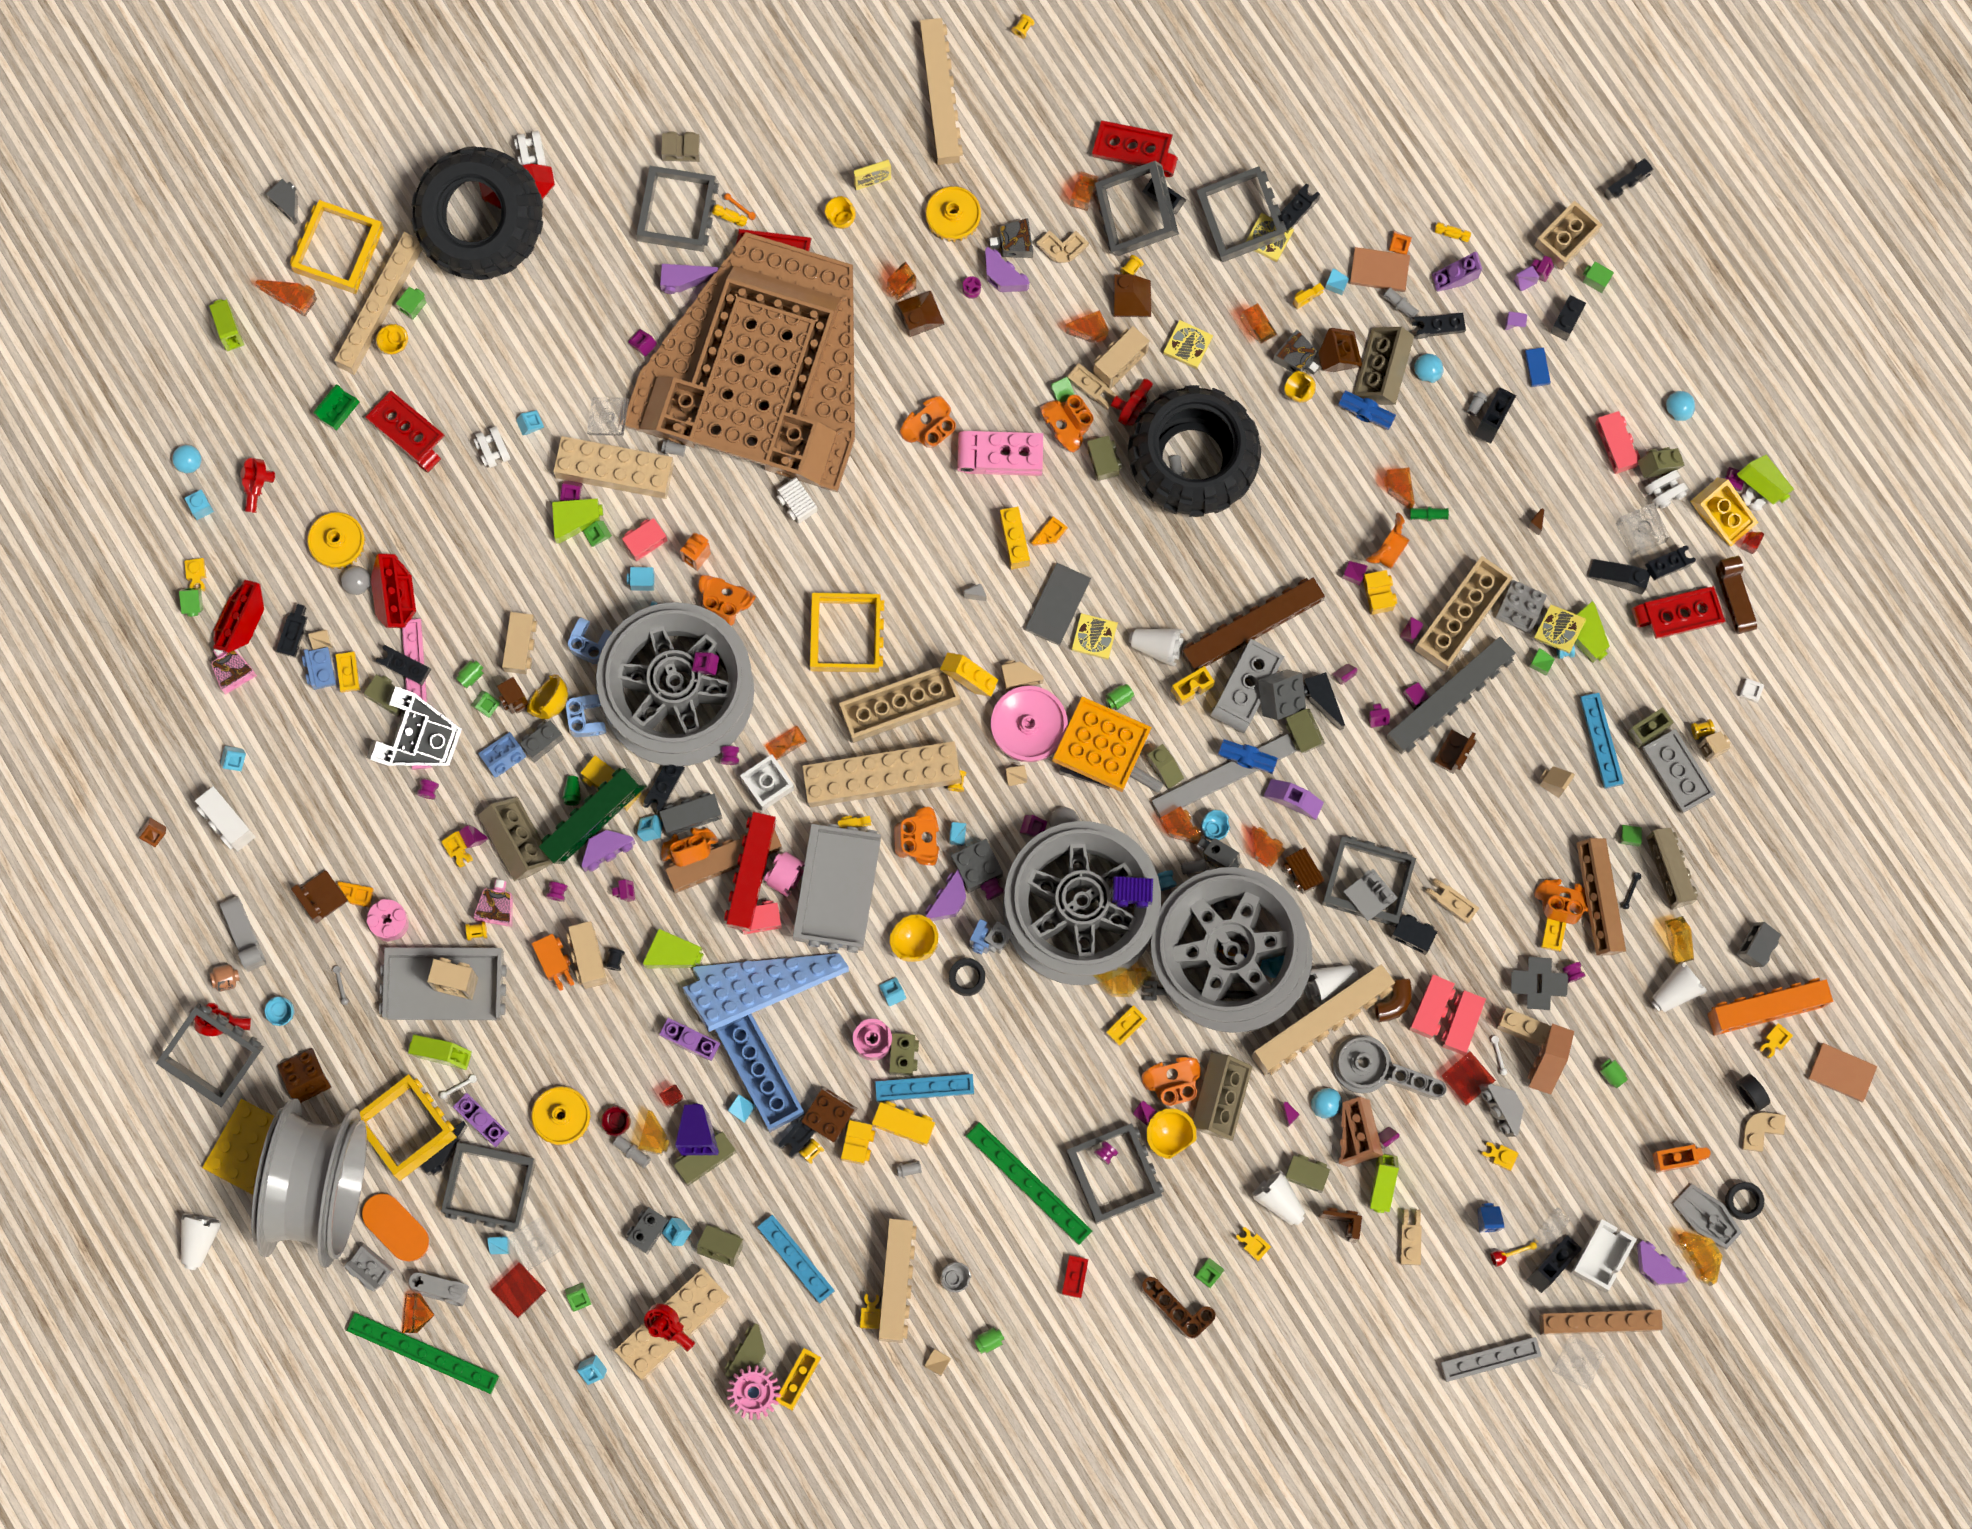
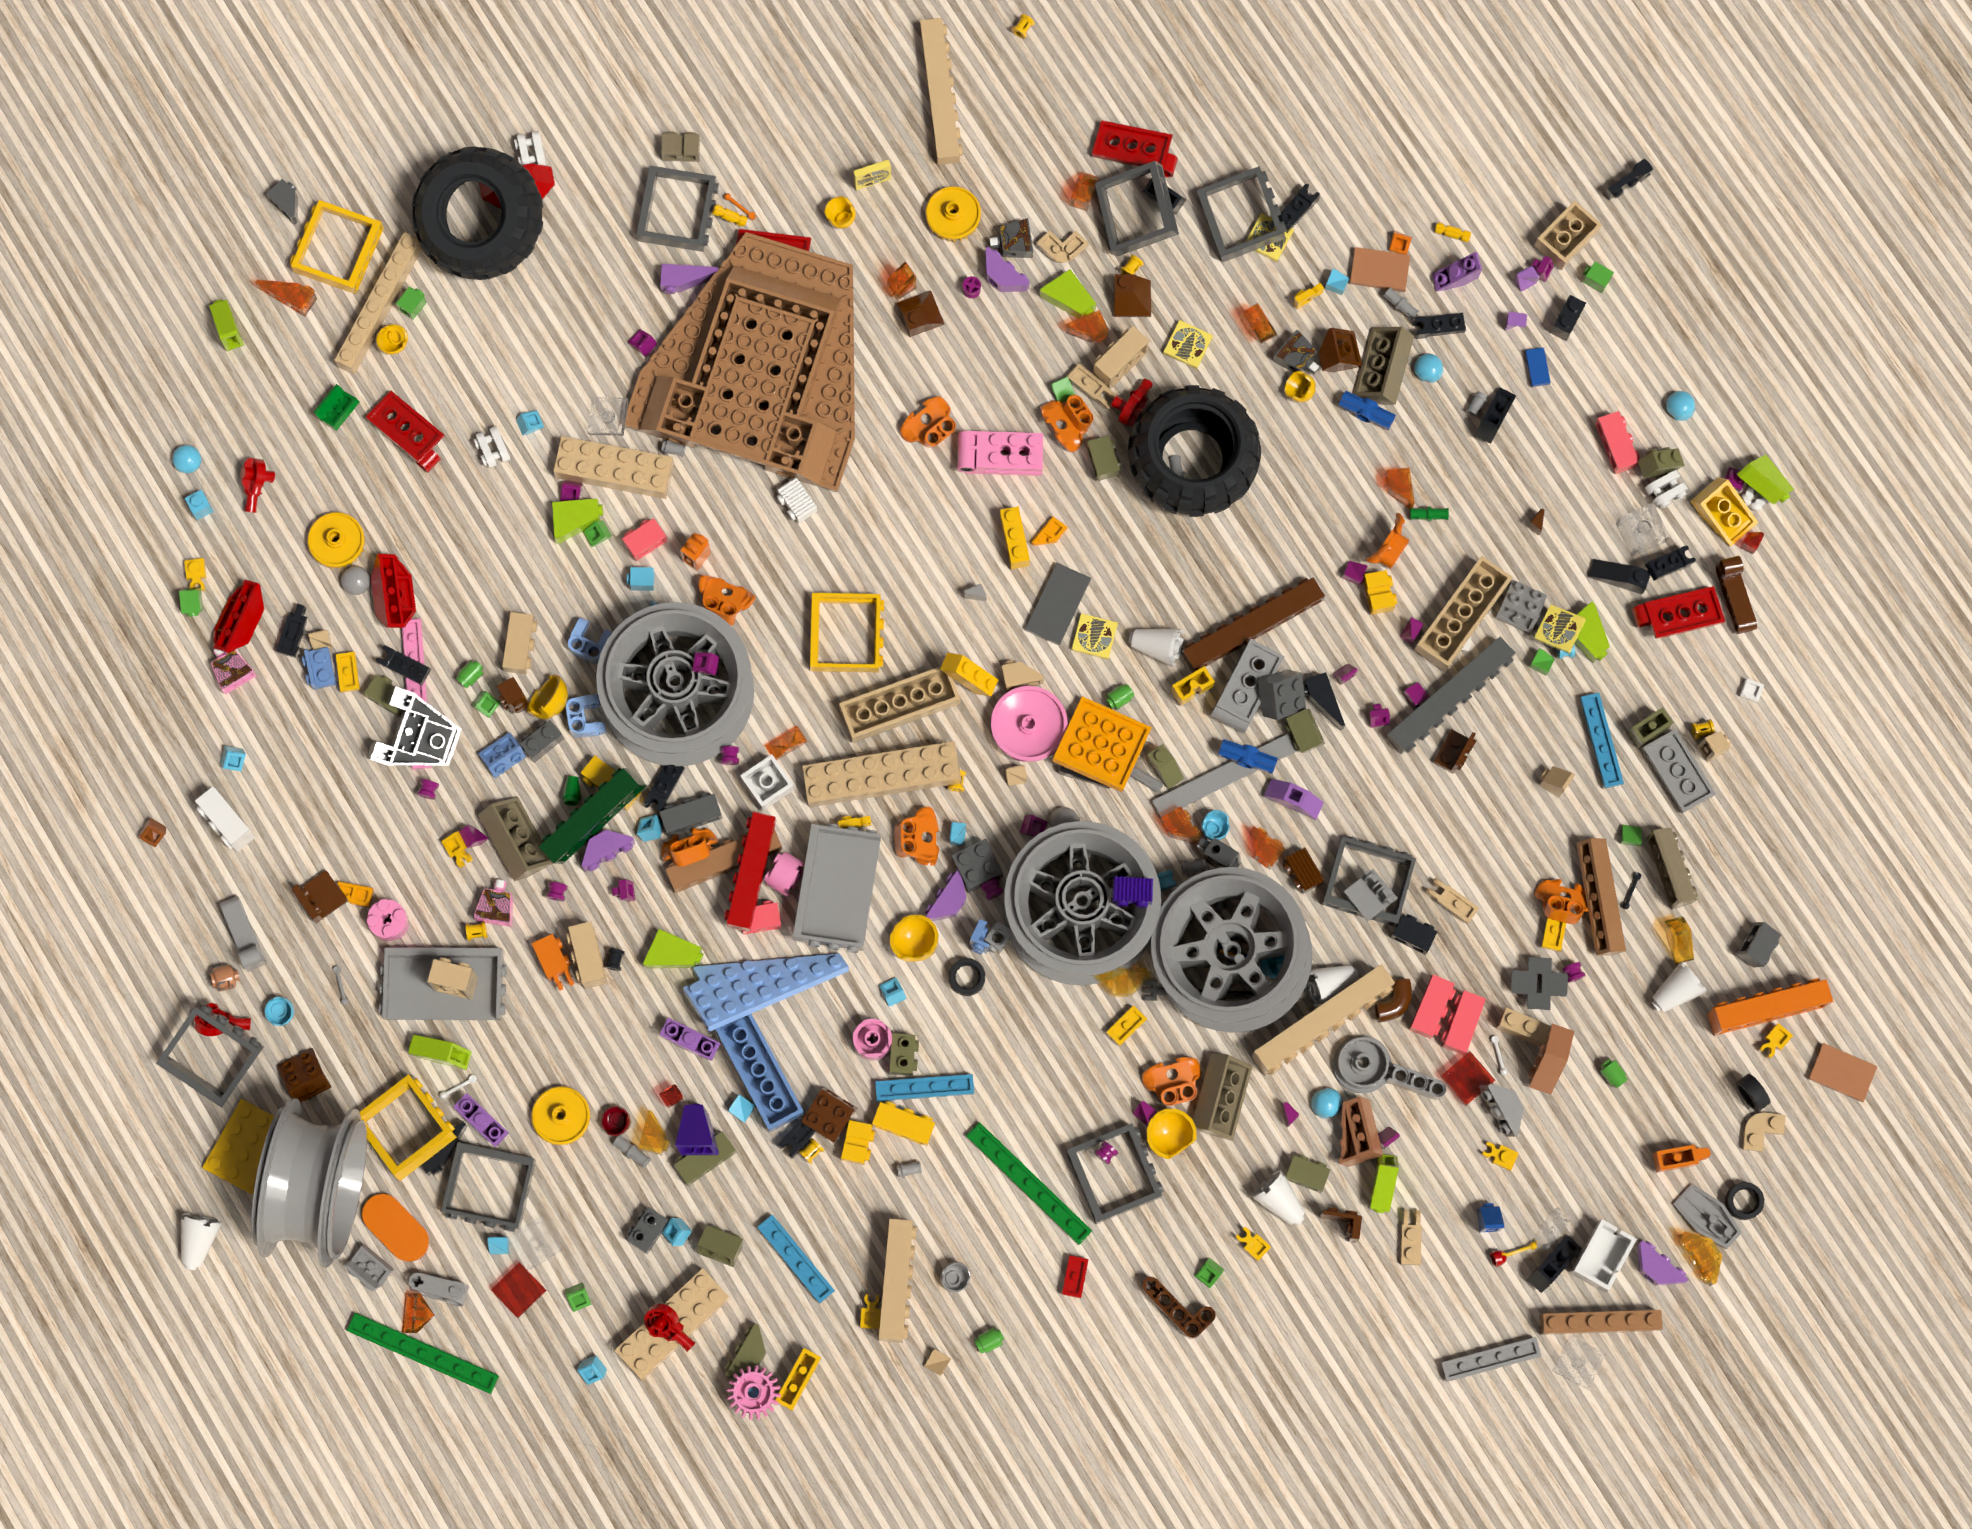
none -> lime slope [1039,269,1096,320]

